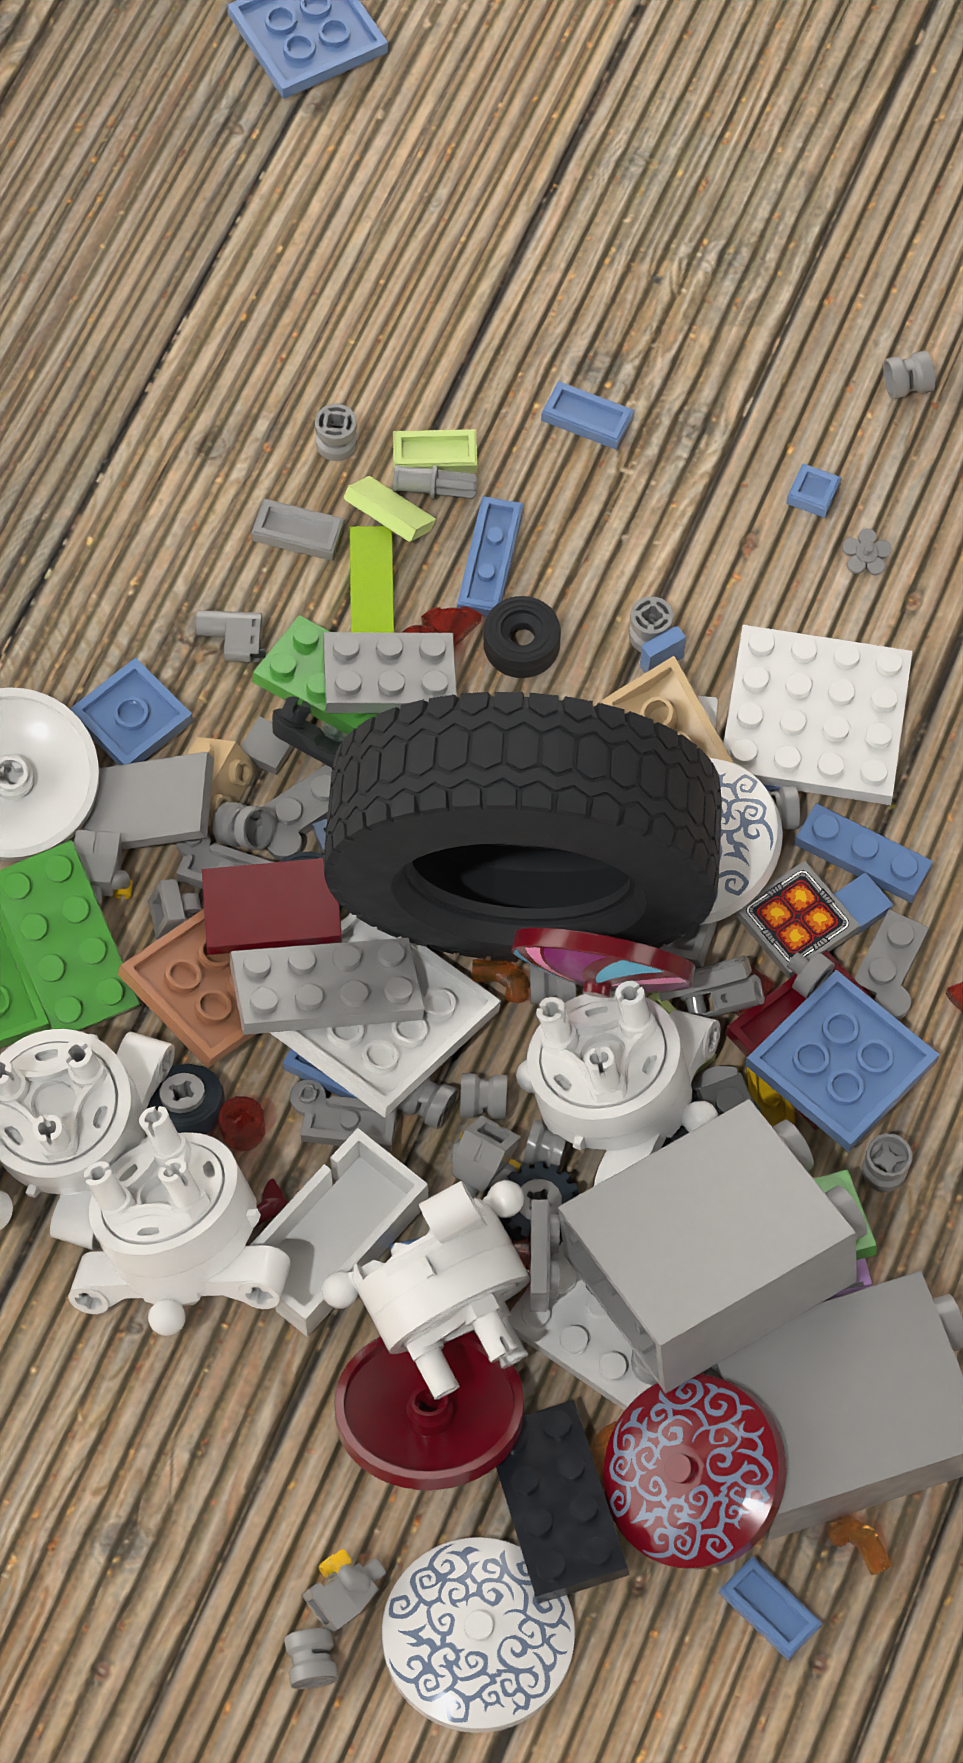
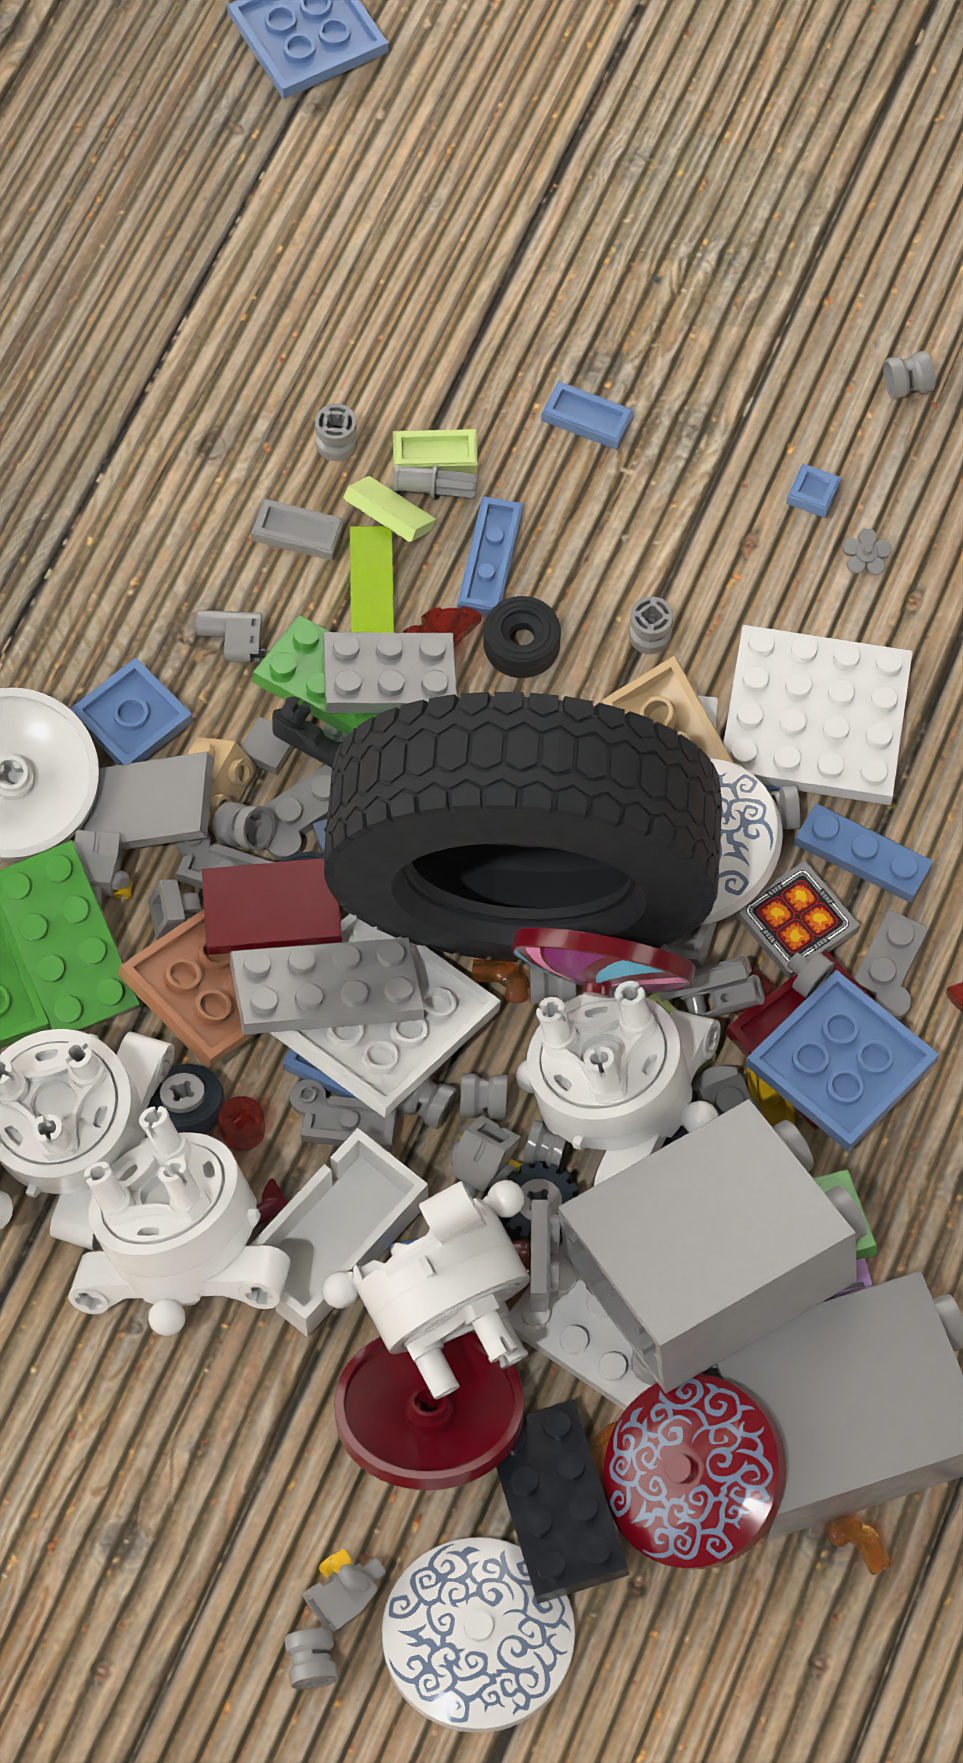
medium blue tile [640,626,686,673] -> none
medium blue tile [719,1556,823,1661] -> none
medium blue tile [834,872,893,935] -> none
light grey wheel [862,1133,912,1192] -> none

